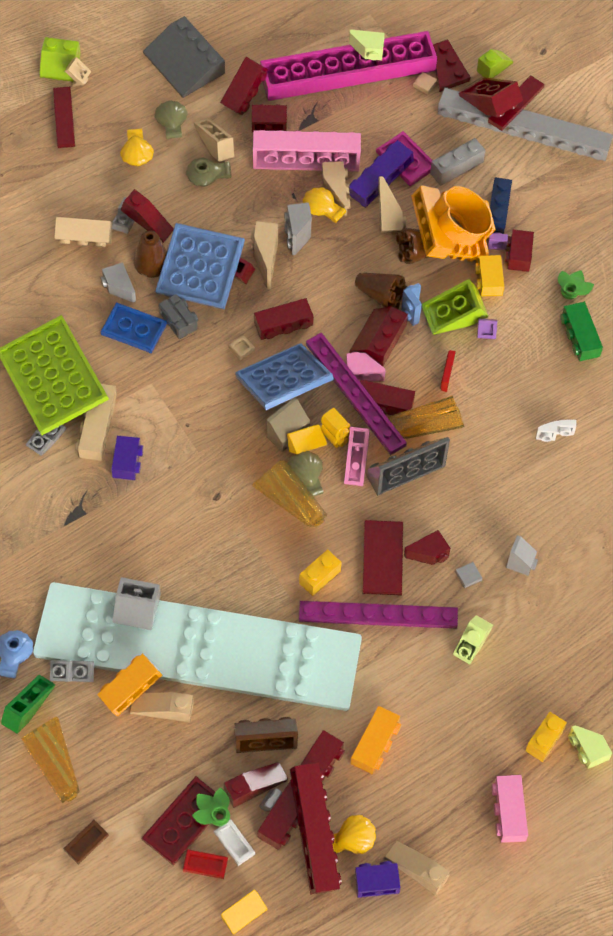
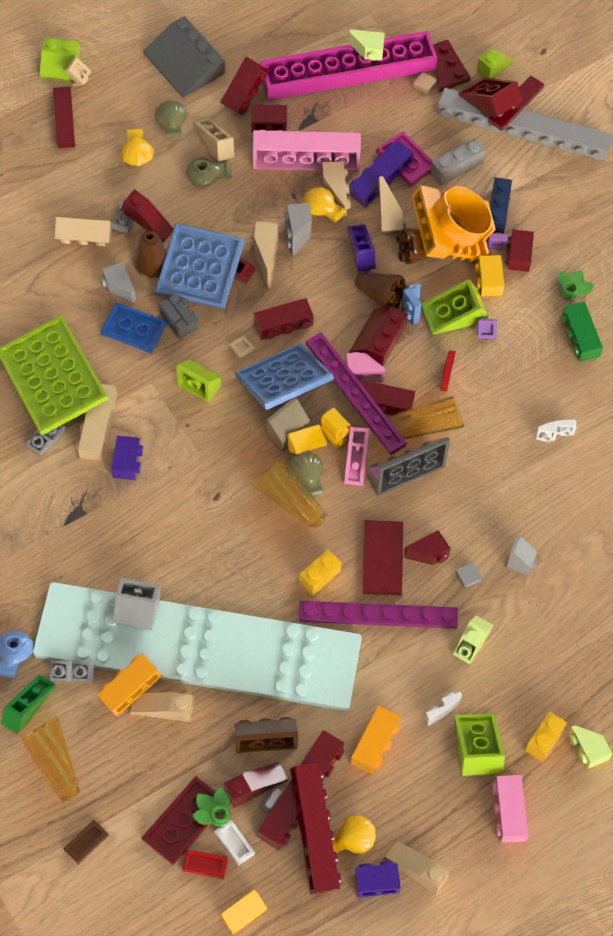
none -> lime slope [176,360,221,403]
none -> dark purple slope [348,224,376,272]
none -> white slope [425,692,462,726]
none -> lime slope [454,713,505,776]

